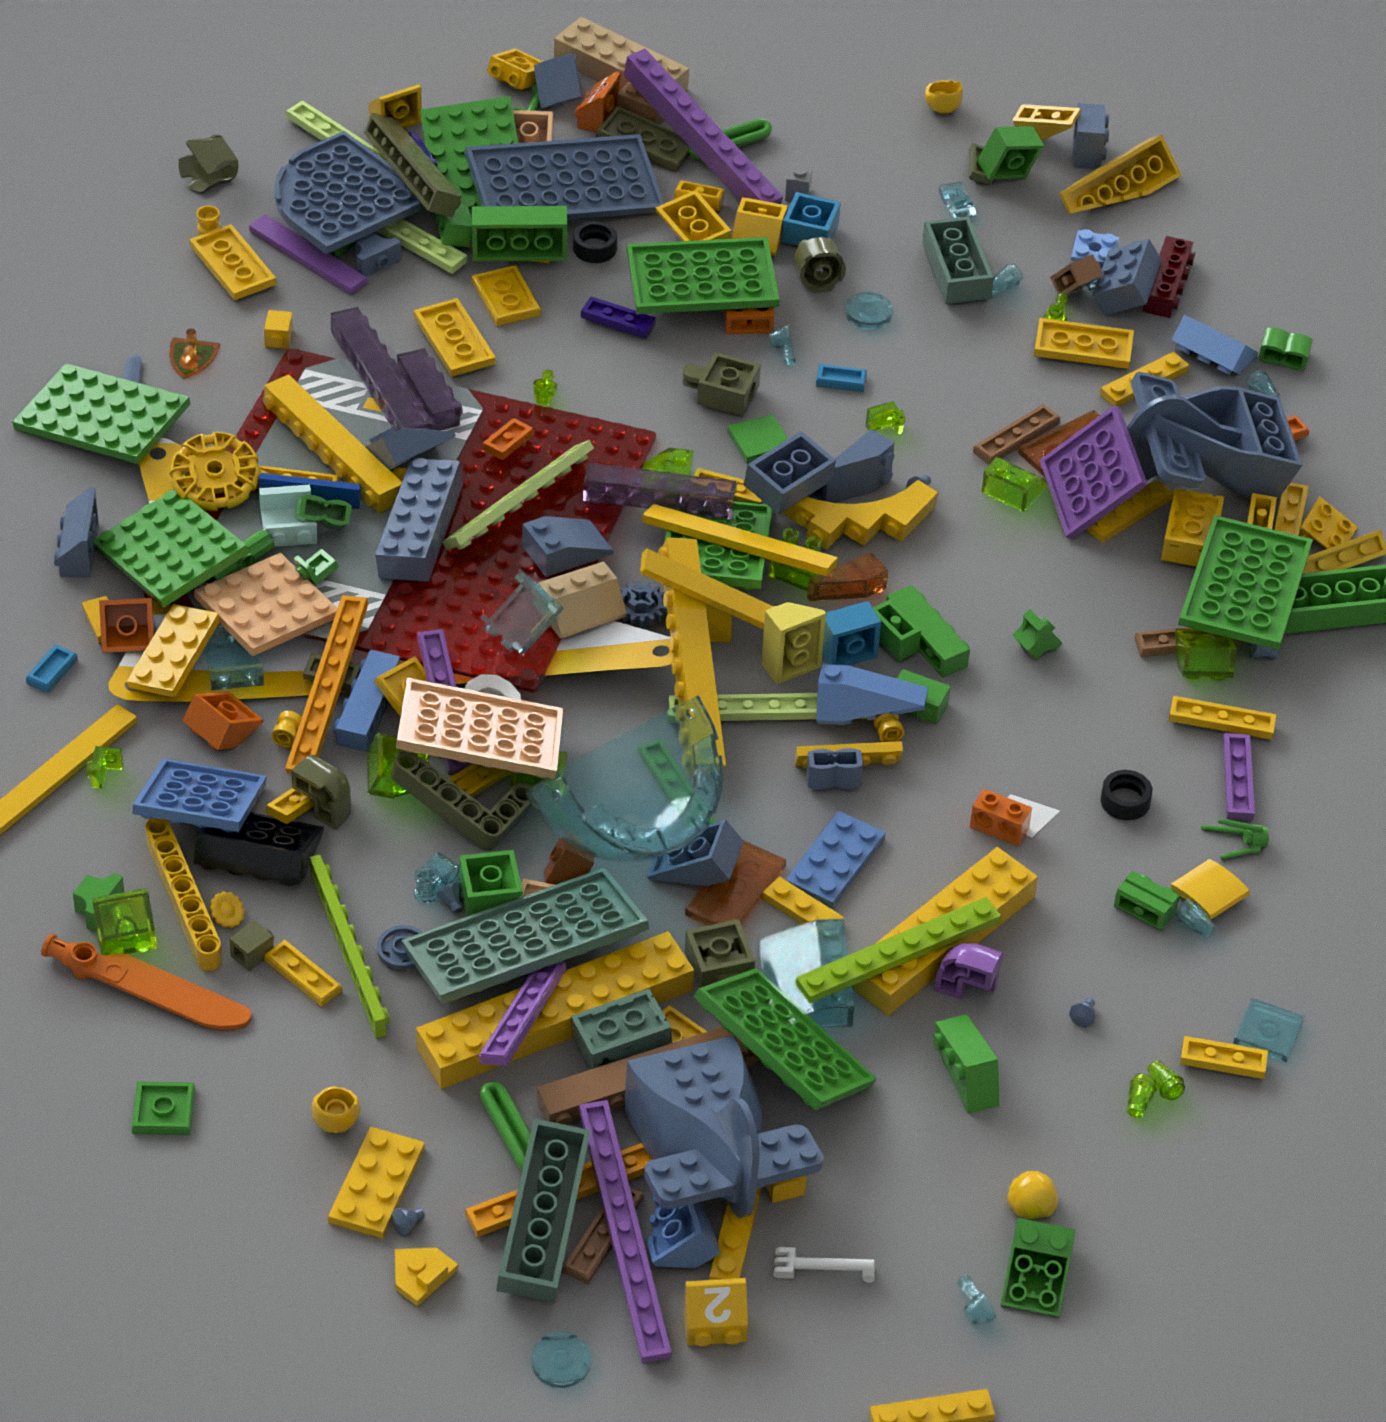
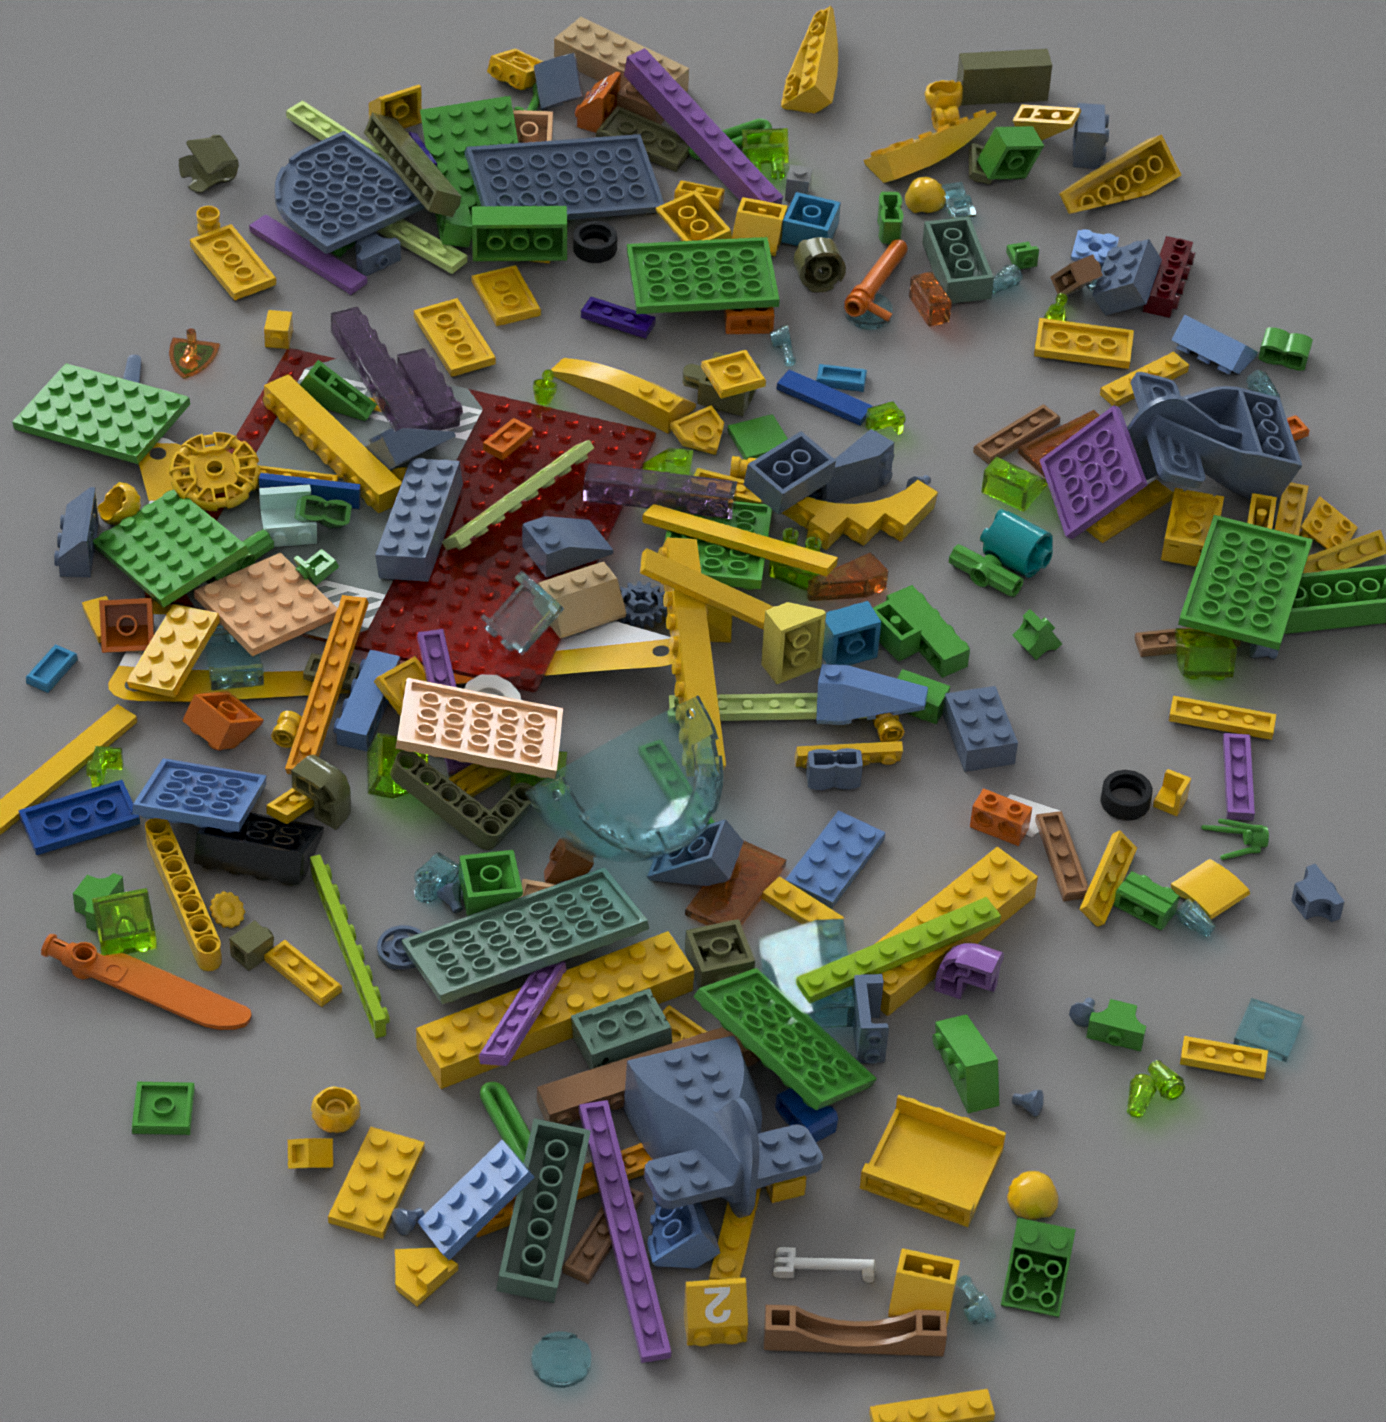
none -> blue plate [19,780,140,855]
none -> yellow hair [98,482,141,525]
none -> yellow panel [287,1138,333,1169]
none -> bright green slope [299,360,377,421]
none -> medium blue plate [417,1140,535,1260]
none -> yellow wedge [550,358,696,434]
none -> yellow plate [669,405,725,455]
none -> yellow tile [701,350,766,399]
none -> yellow wheel [730,456,757,479]
none -> clear neon green brick [742,128,789,180]
none -> medium nougat arch [764,1305,947,1356]
none -> blue brick [775,1088,838,1142]
none -> blue tile [776,370,873,426]
none -> yellow wedge [781,6,838,114]
none -> orange cylinder [844,239,908,322]
none -> sand blue panel [851,974,889,1064]
none -> yellow panel [859,1094,1006,1227]
none -> yellow wedge [863,109,997,183]
none -> bright green brick [877,192,903,244]
none -> yellow slope [888,1248,960,1324]
none -> yellow hair [905,177,946,214]
none -> clear orange brick [909,272,952,327]
none -> yellow wheel [931,106,960,131]
none -> sand blue brick [943,686,1018,772]
none -> bright green piece [948,544,1024,598]
none -> olive brick [956,49,1053,106]
none -> teal cylinder [980,509,1053,578]
none -> bright green bracket [1006,241,1039,270]
none -> sand blue rock [1012,1089,1044,1116]
none -> medium nougat tile [1035,811,1089,902]
none -> yellow plate [1079,830,1137,927]
none -> bright green brick [1086,999,1146,1052]
none -> yellow panel [1153,769,1191,816]
none -> sand blue brick [1291,864,1345,922]

